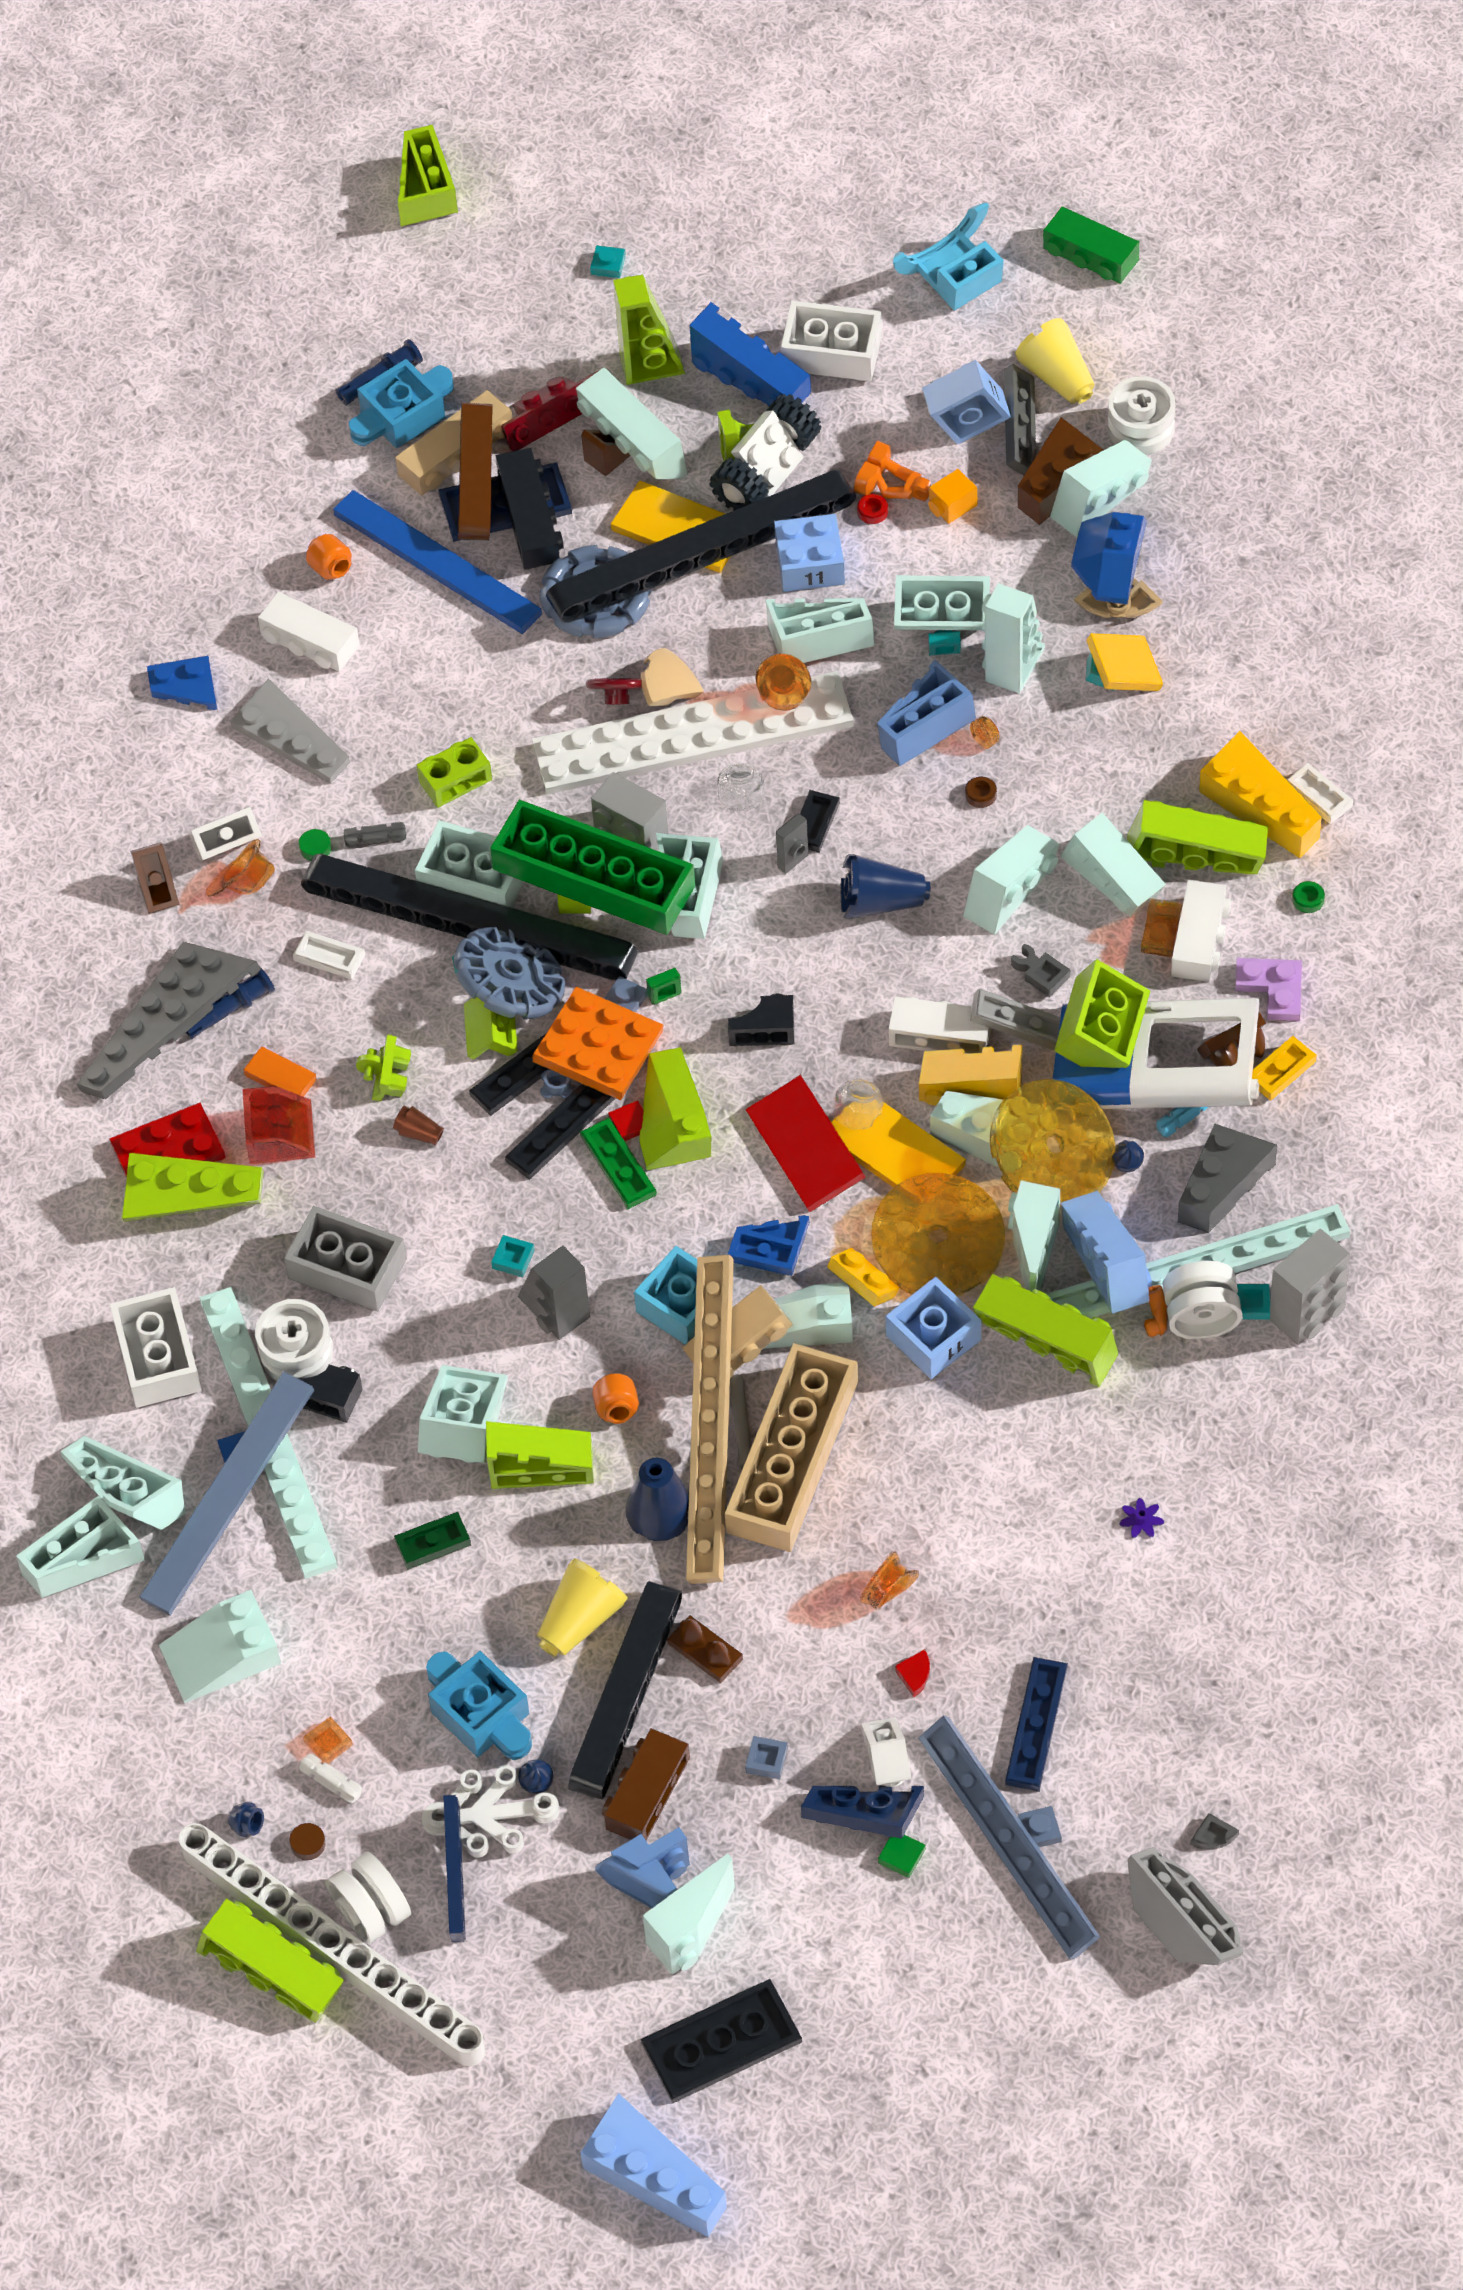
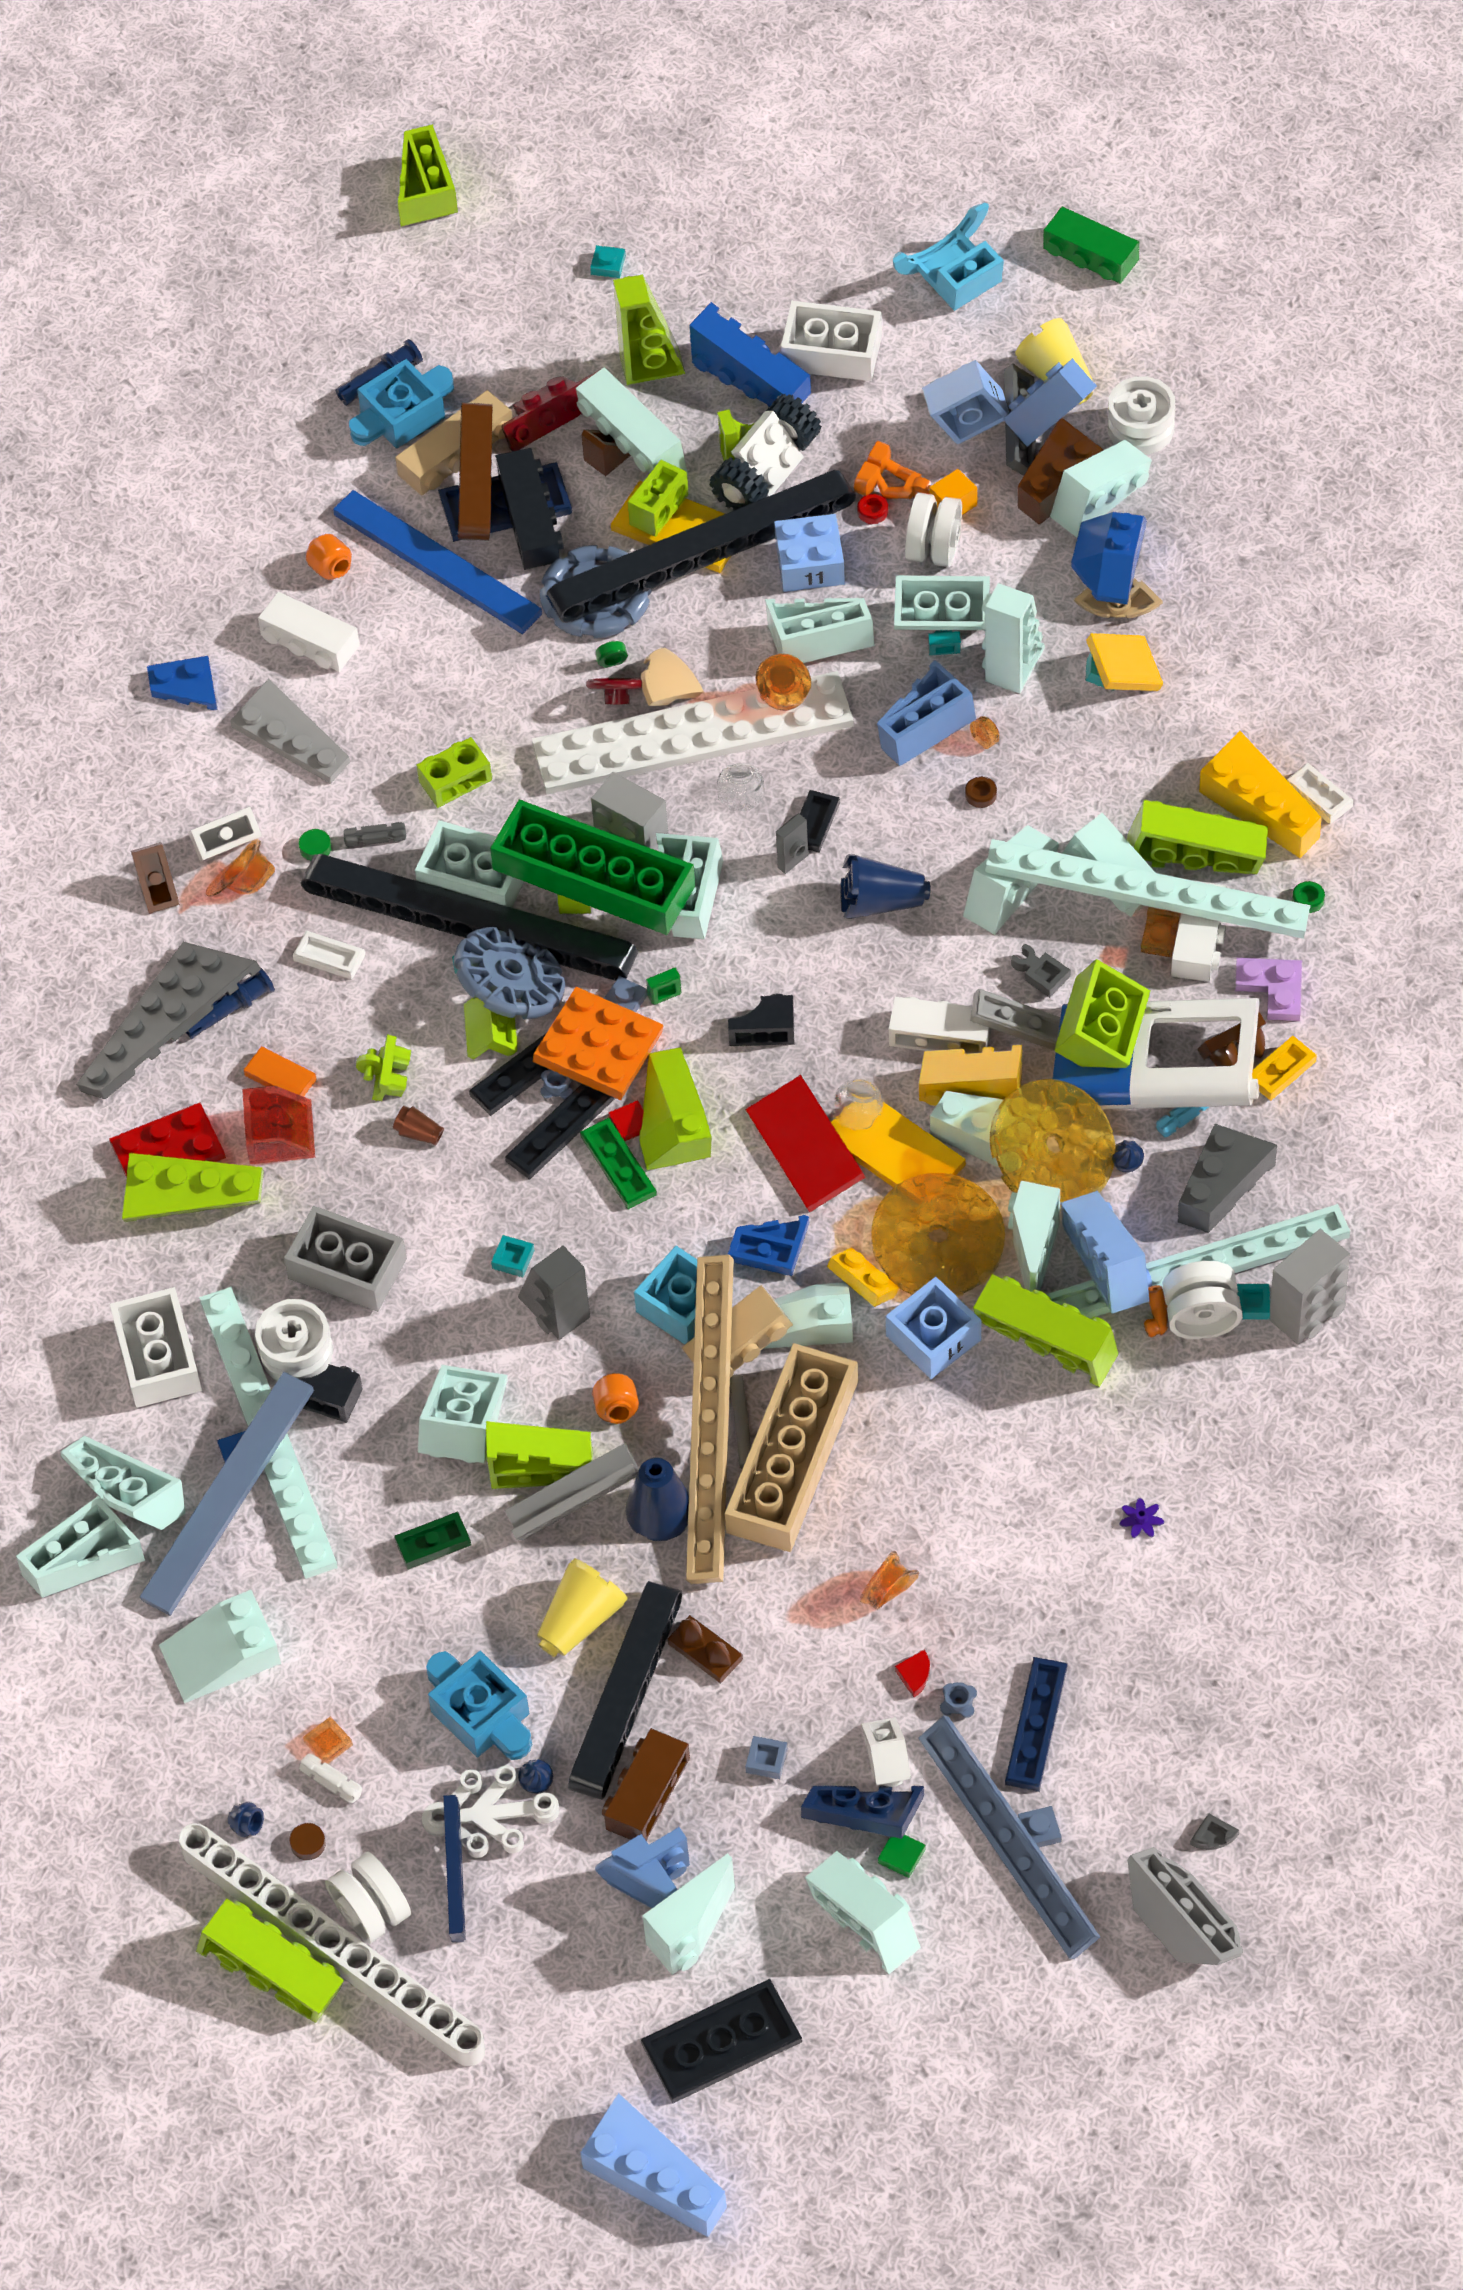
none -> light grey fence [505,1443,639,1541]
none -> green tile [595,641,628,668]
none -> lime brick [628,460,689,537]
none -> light aqua wedge [805,1851,921,1974]
none -> white wheel [905,492,962,567]
none -> sand blue plate [940,1682,977,1718]
none -> light aqua plate [985,839,1310,939]
none -> medium blue wedge [1003,358,1097,446]

